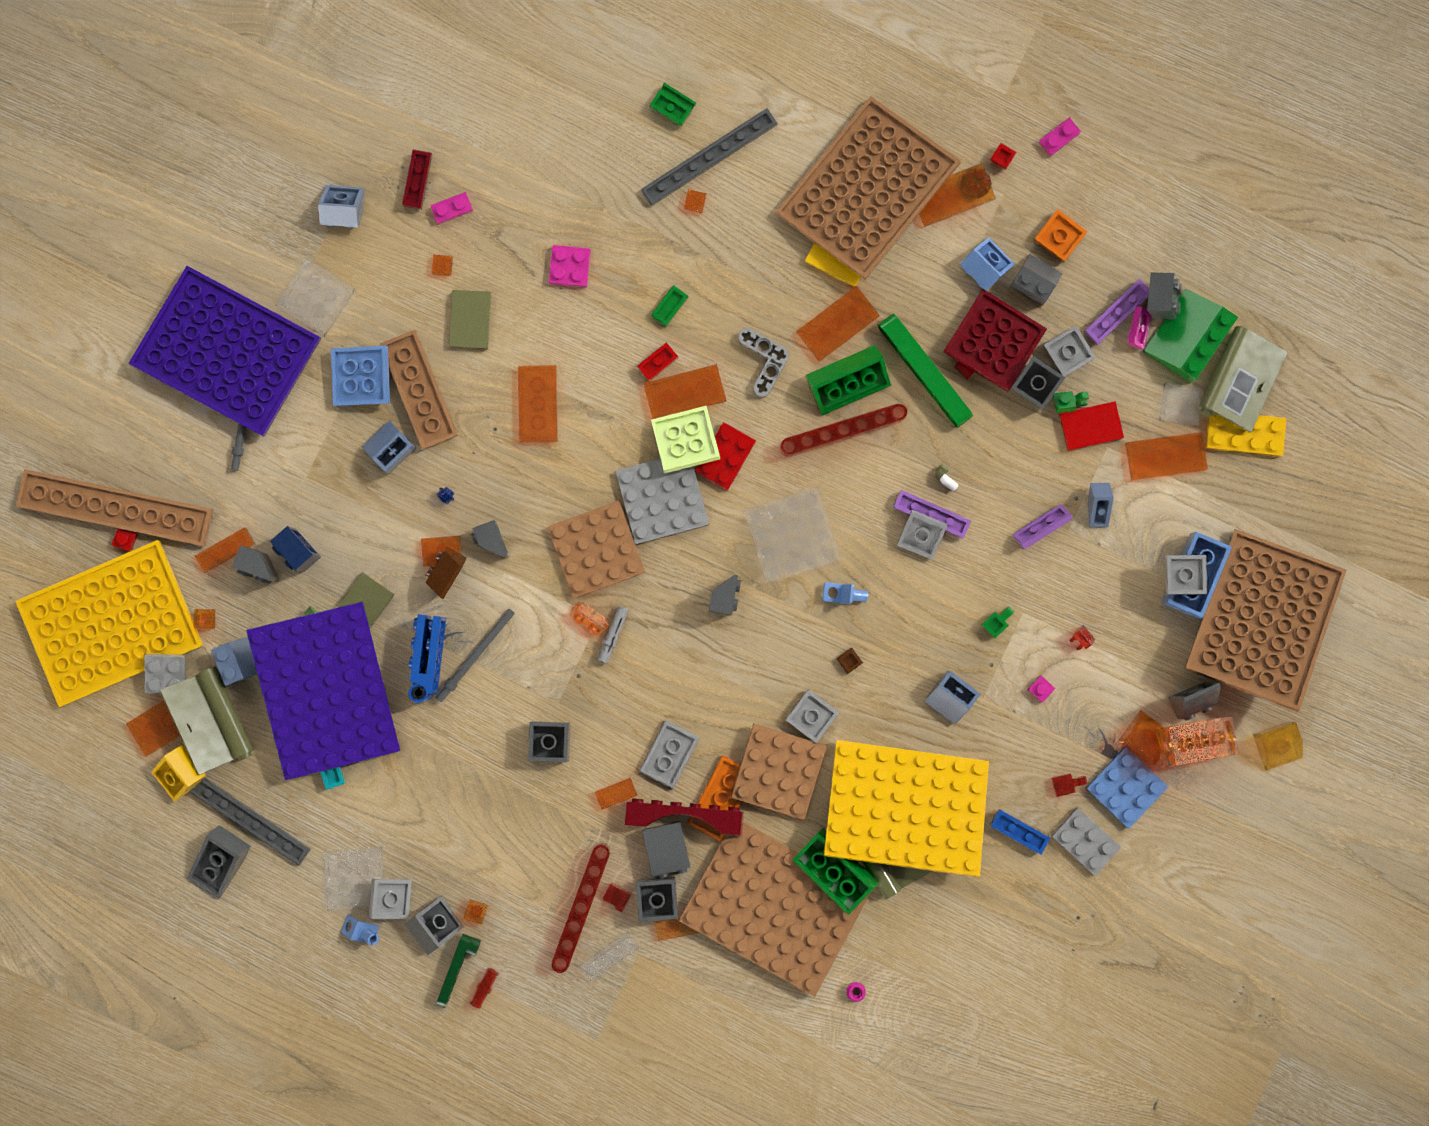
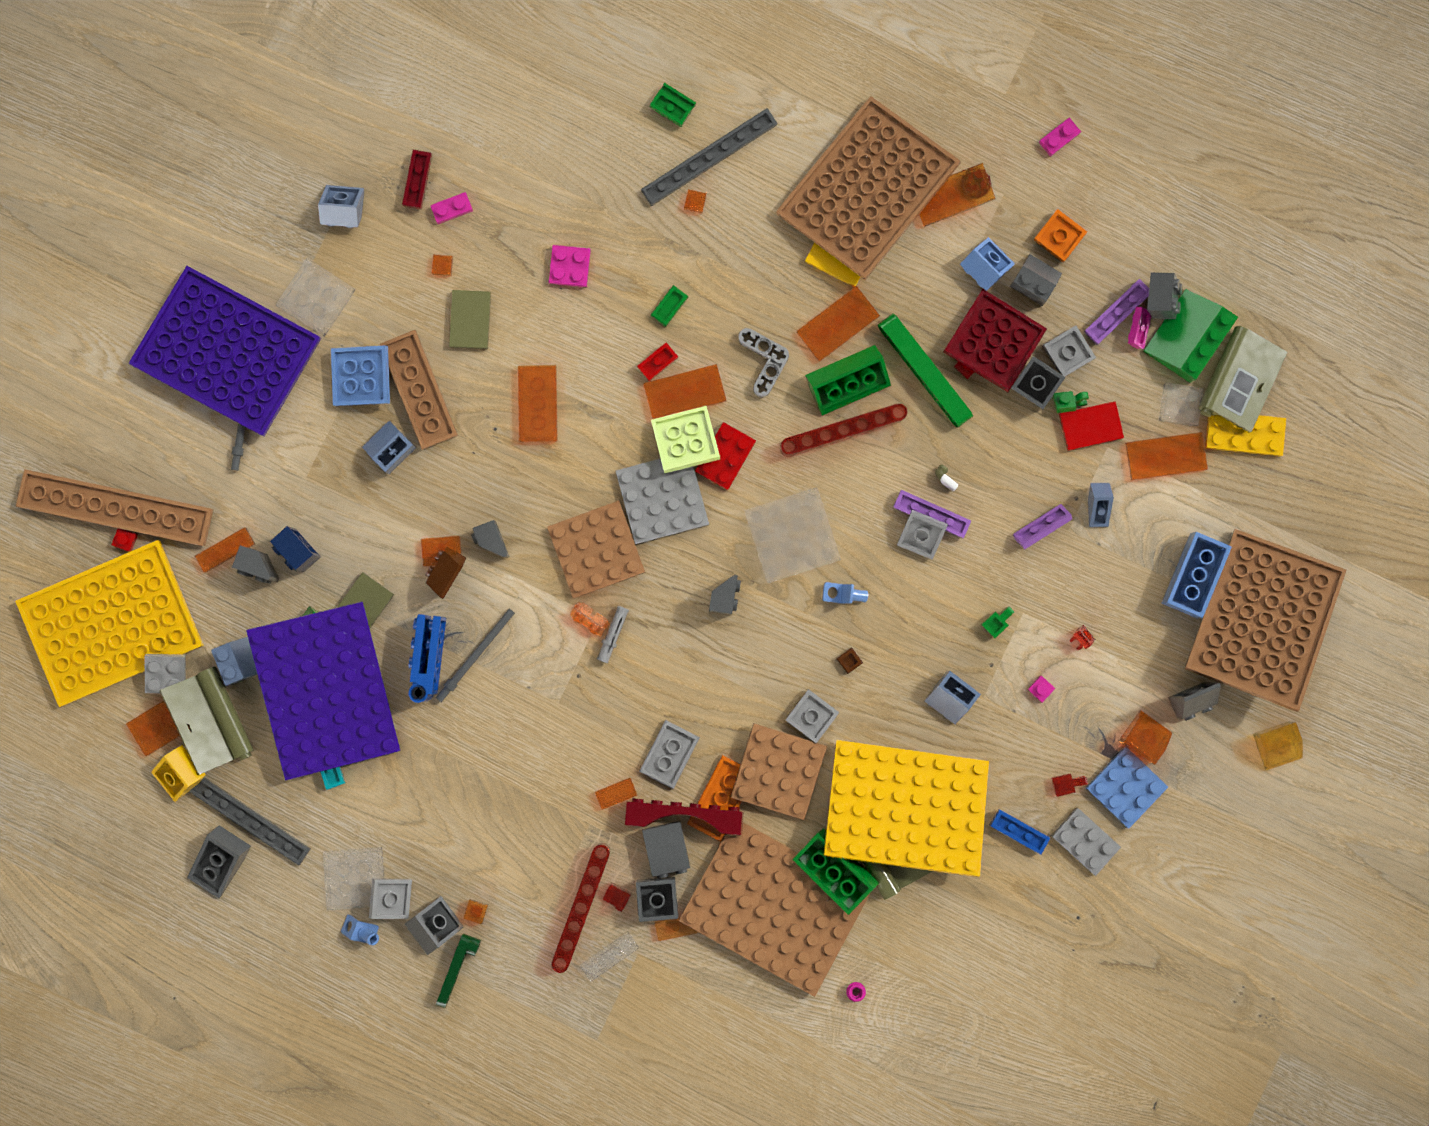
clear orange plate [194,609,215,629] -> none
clear blue plate [436,487,454,504] -> none
clear red pin [470,968,499,1009] -> none
dark grey brick [528,721,570,762] -> none
red plate [990,143,1017,170] -> none
clear orange brick [1155,716,1239,767] -> none
light grey plate [1165,555,1207,595] -> none

